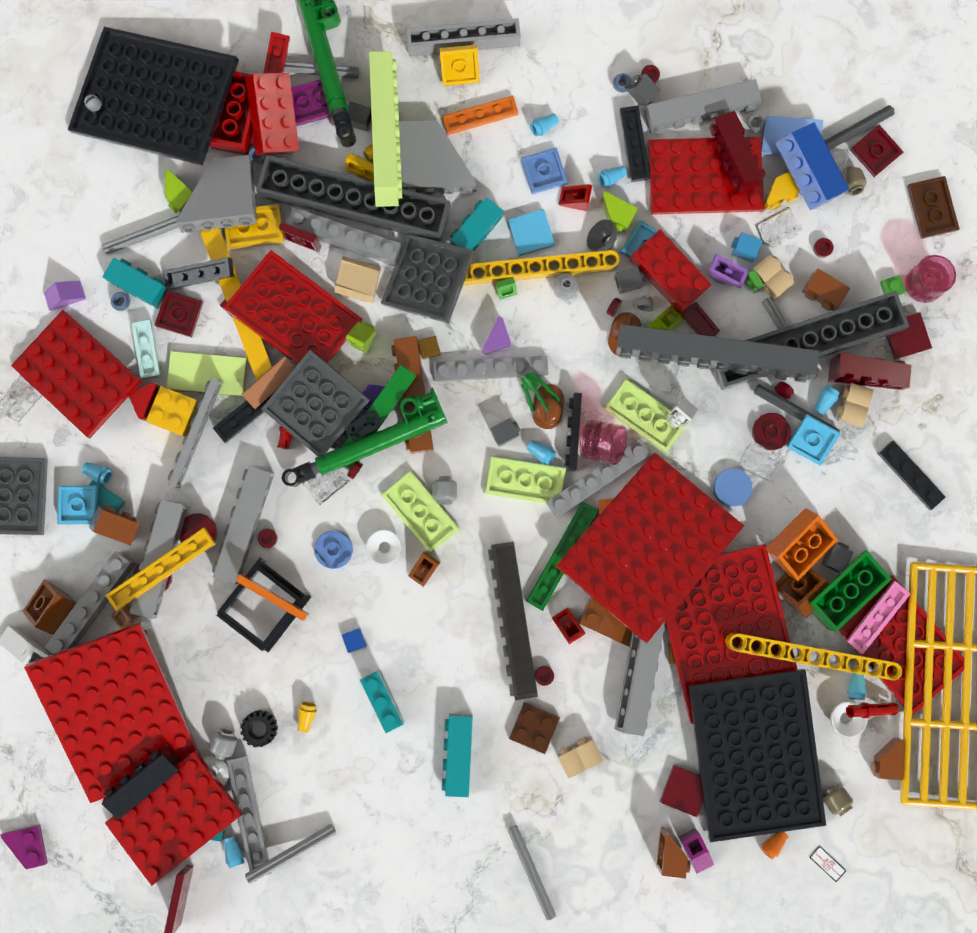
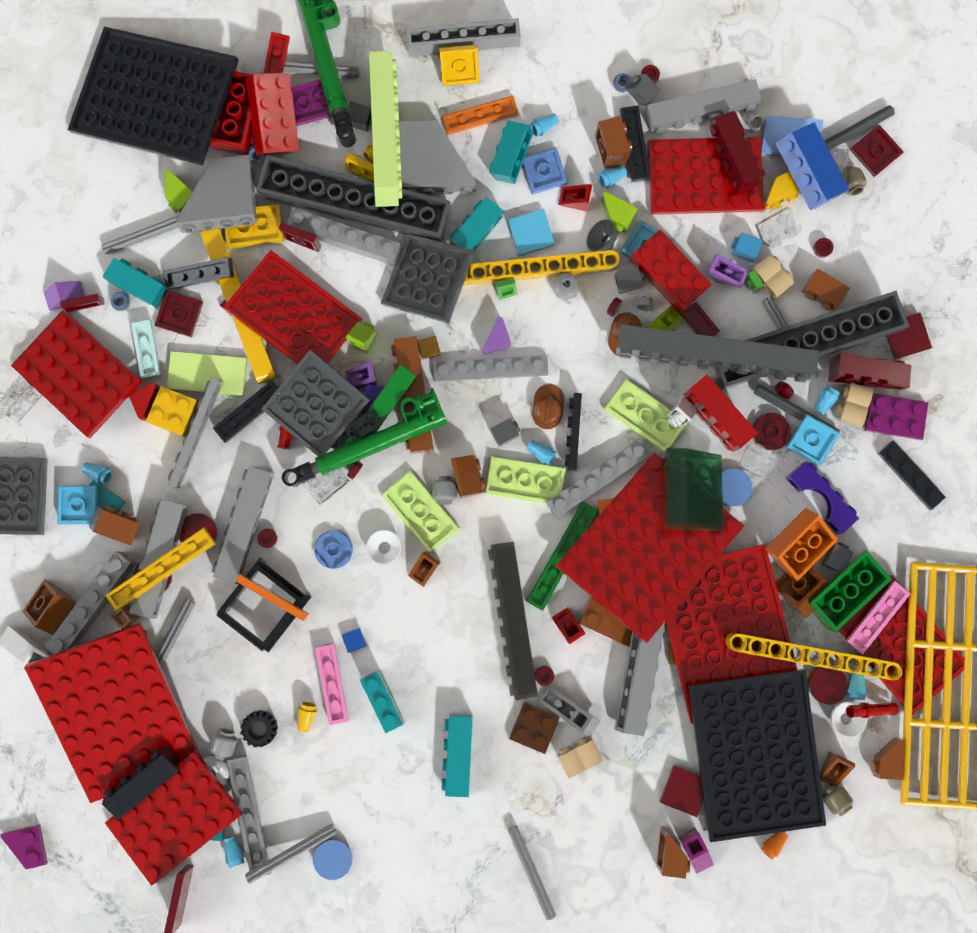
light grey hinge [84,94,102,112] -> none
nougat tile [241,356,295,409] -> none
tan slope [335,256,381,303] -> none
green plant [520,371,560,412] -> none
clear pink wheel [580,419,627,465] -> none
white sticker [810,846,846,882] -> none
bright green plate [880,275,906,296] -> none
clear pink wheel [905,255,956,303] -> none
reddish brown tile [907,176,960,239] -> none
none -> dark red tile [60,293,105,313]
none -> light grey axle [156,599,195,668]
none -> medium blue tile [313,839,353,880]
none -> bright pink plate [315,644,349,725]
none -> medium lavender slope [345,362,377,388]
none -> dark orange slope [451,455,486,499]
none -> teal brick [489,121,534,184]
none -> light grey slope [538,685,601,737]
none -> dark orange brick [595,116,632,169]
none -> clear green slope [663,448,723,531]
none -> red brick [683,374,758,452]
none -> dark purple arch [785,461,859,535]
none -> dark red tile [808,667,848,705]
none -> dark orange slope [820,751,855,787]
none -> magenta plate [864,393,929,441]

